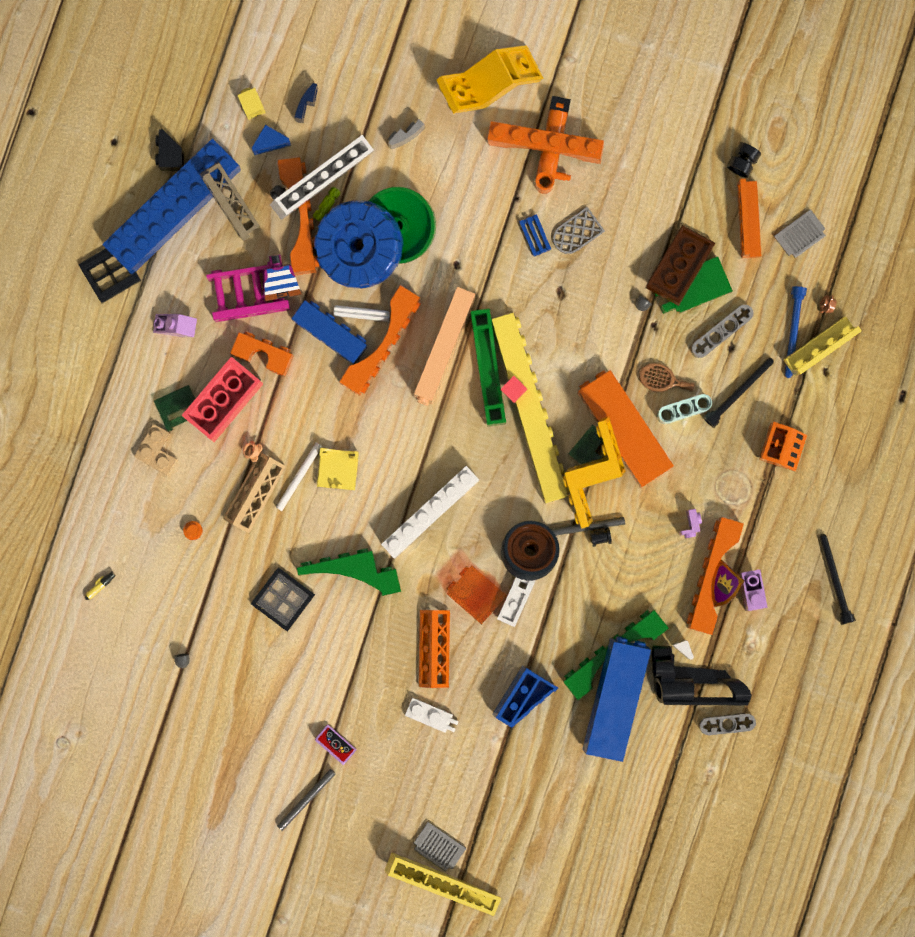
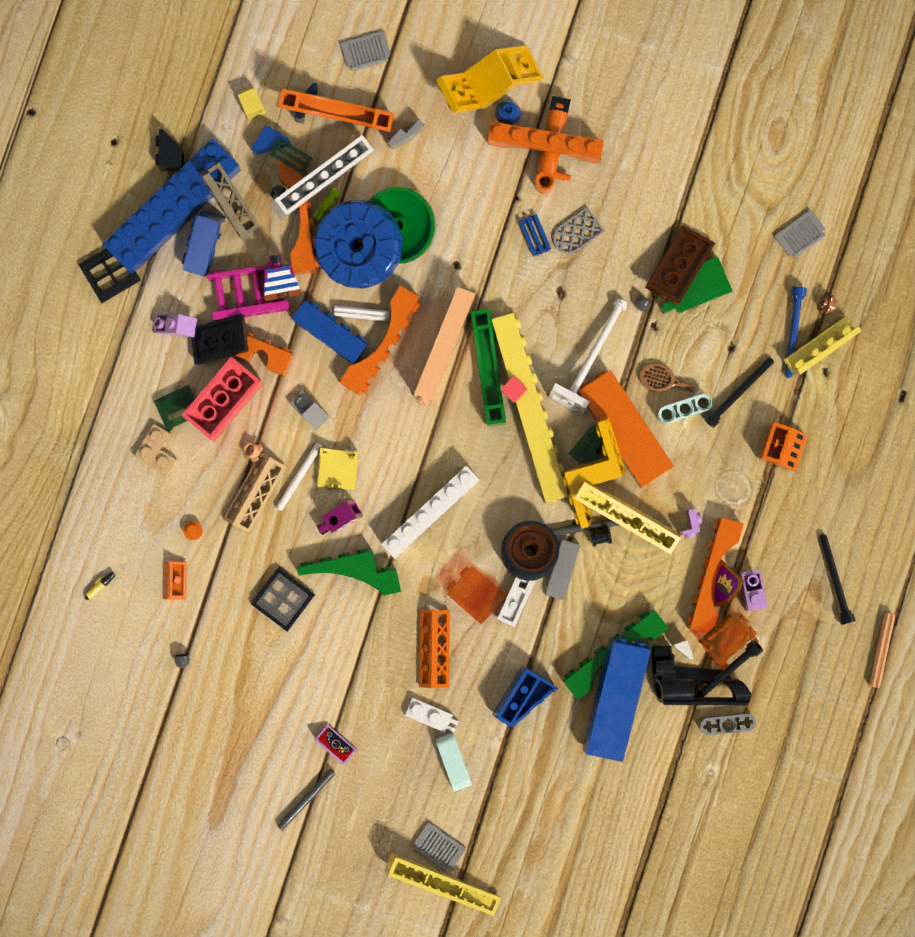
light grey beam [691,305,753,358] -> none
black wheel [727,142,761,178] -> none
orange fence [737,179,761,258] -> none
none -> orange slope [163,561,187,599]
none -> blue wedge [181,211,226,277]
none -> black tile [191,314,249,365]
none -> clear green tile [270,138,313,175]
none -> orange arch [276,87,394,132]
none -> light grey slope [289,390,330,431]
none -> magenta torso [317,500,363,535]
none -> light grey window [340,31,391,71]
none -> light aqua beam [435,733,472,792]
none -> blue cone [495,100,521,125]
none -> light grey tile [545,540,580,600]
none -> white tile [549,298,627,415]
none -> light yellow slope [574,481,681,554]
none -> black piece [694,639,763,697]
none -> clear orange panel [698,611,759,671]
none -> light nougat axle [869,612,895,688]

